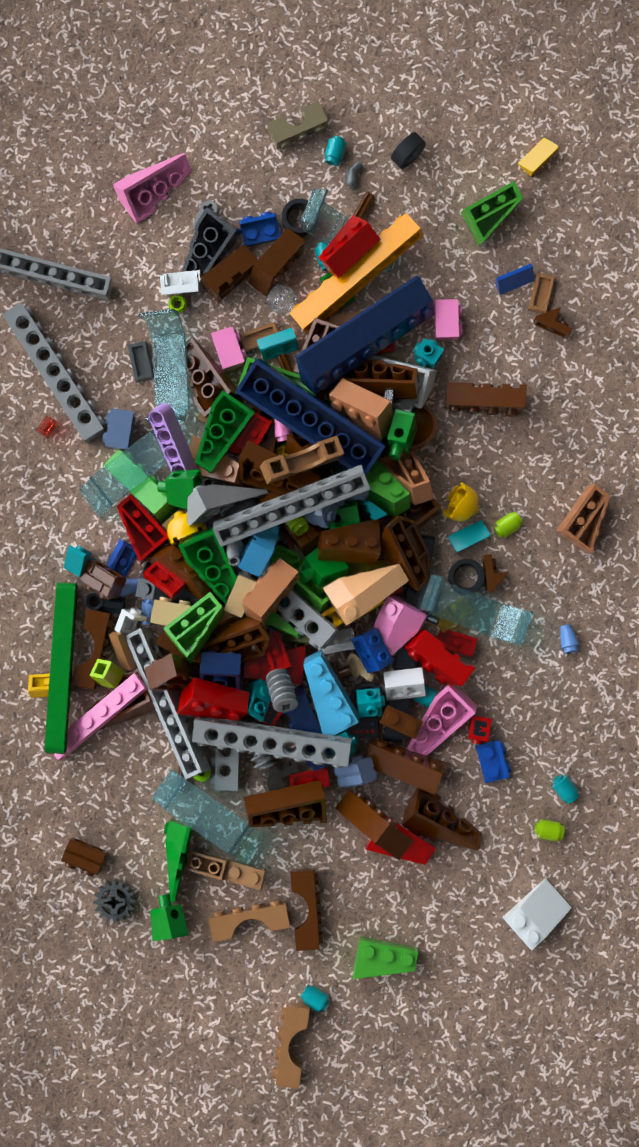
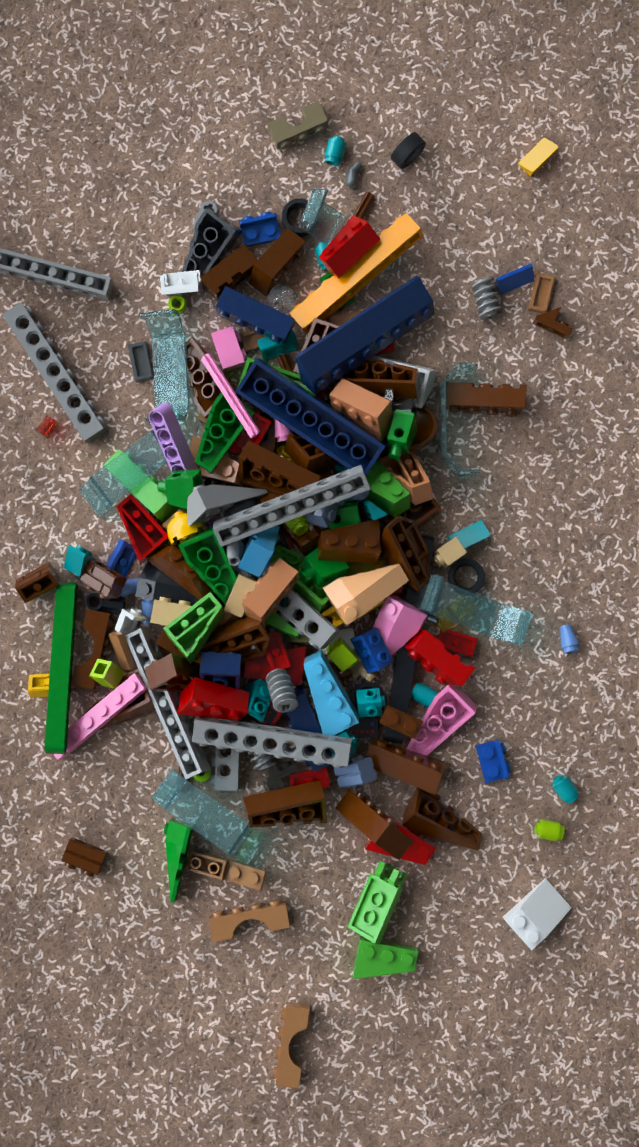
dark grey gear [93,879,137,923] -> none
sand blue brick [103,408,136,452] -> none
bright pink wedge [113,153,192,223] -> none
red plate [143,561,186,599] -> none
green torso [150,894,188,941] -> none
medium nougat arch [260,436,344,485] -> none
reddish brown arch [290,868,323,951] -> none
teal brick [300,984,330,1012] -> none
white hinge [383,667,426,701] -> none
teal brick [413,338,444,369] -> none
bright pink brick [434,299,462,341] -> none
yellow cylinder [443,482,479,522] -> none
bright green wedge [461,181,523,246] -> none
red brick [467,716,491,745] -> none
reddish brown slope [482,554,509,594] -> none
lime brick [494,511,523,539] -> none
nougat wedge [556,484,610,554] -> none
none -> reddish brown brick [15,562,59,603]
none -> bright pink axle [201,353,260,438]
none -> dark blue wedge [215,286,295,344]
none -> lime brick [326,637,358,672]
none -> bright green tile [347,861,407,945]
none -> tan slope [433,537,467,569]
none -> clear light blue windscreen [438,362,480,479]
none -> light grey piece [472,277,502,320]

